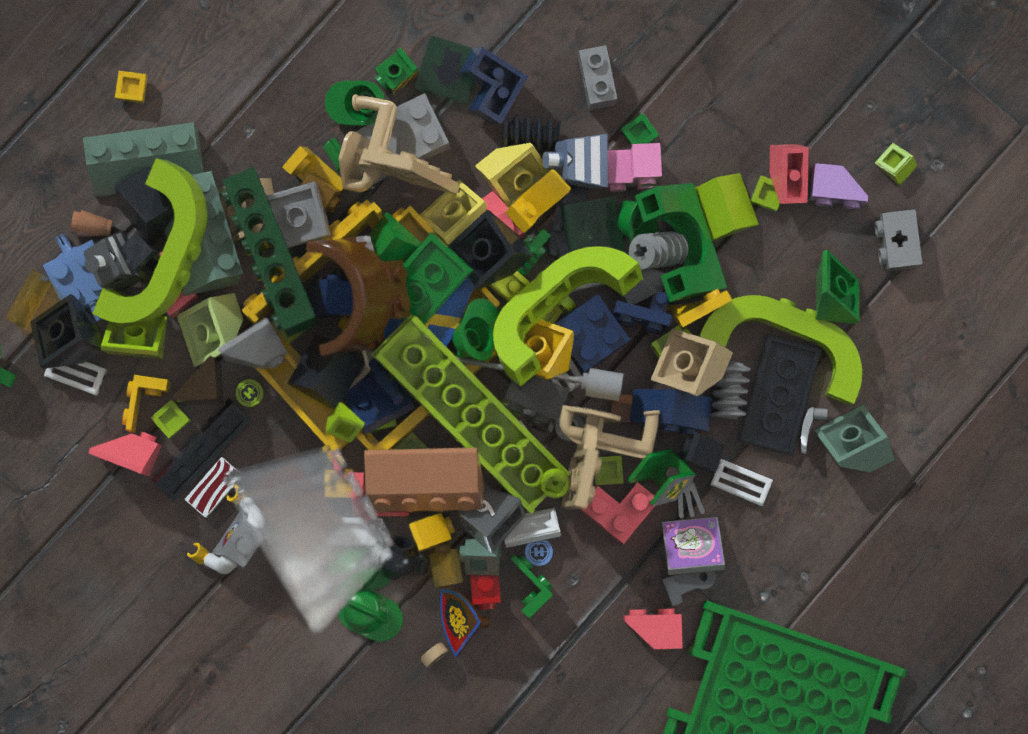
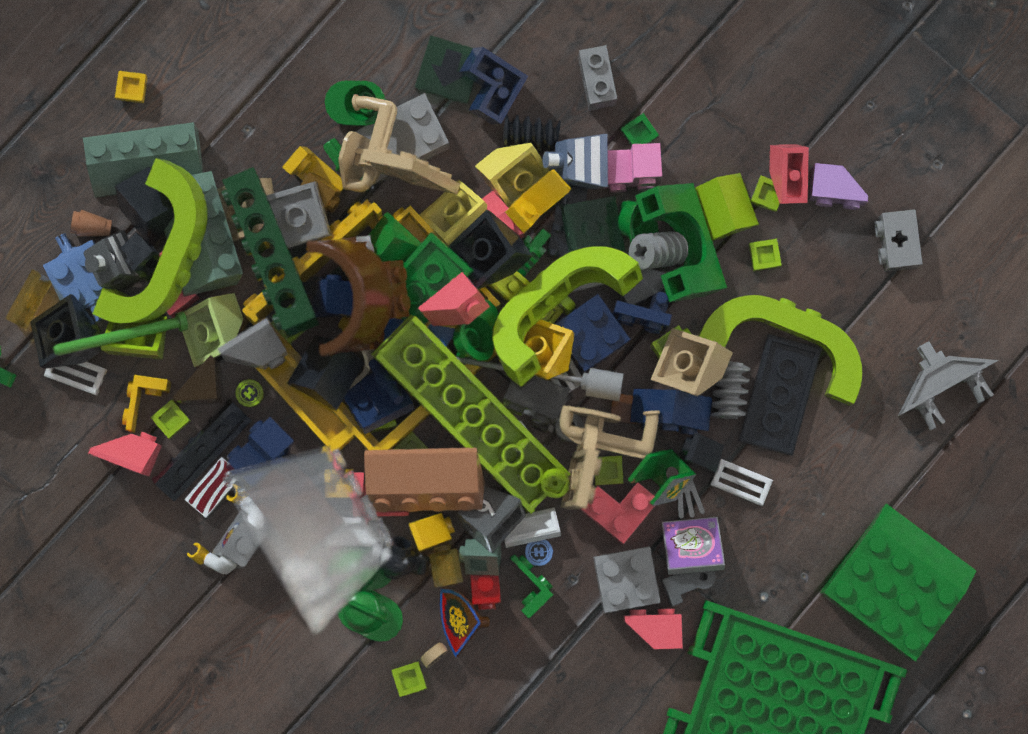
lime slope [326,402,364,443] -> none
green brick [374,47,419,95] -> none
yellow plate [667,289,732,328] -> none
light grey piece [801,407,828,454] -> none
sand green slope [814,405,895,472] -> none
green slope [815,250,860,324] -> none
lime slope [875,143,917,185] -> none
none -> bright green bar [53,311,188,356]
none -> dark blue brick [226,417,294,490]
none -> lime tile [391,661,427,697]
none -> coral slope [418,272,490,326]
none -> light grey brick [593,547,660,613]
none -> lime tile [749,239,782,271]
none -> green slope [820,503,976,662]
none -> light grey connector [898,342,998,430]

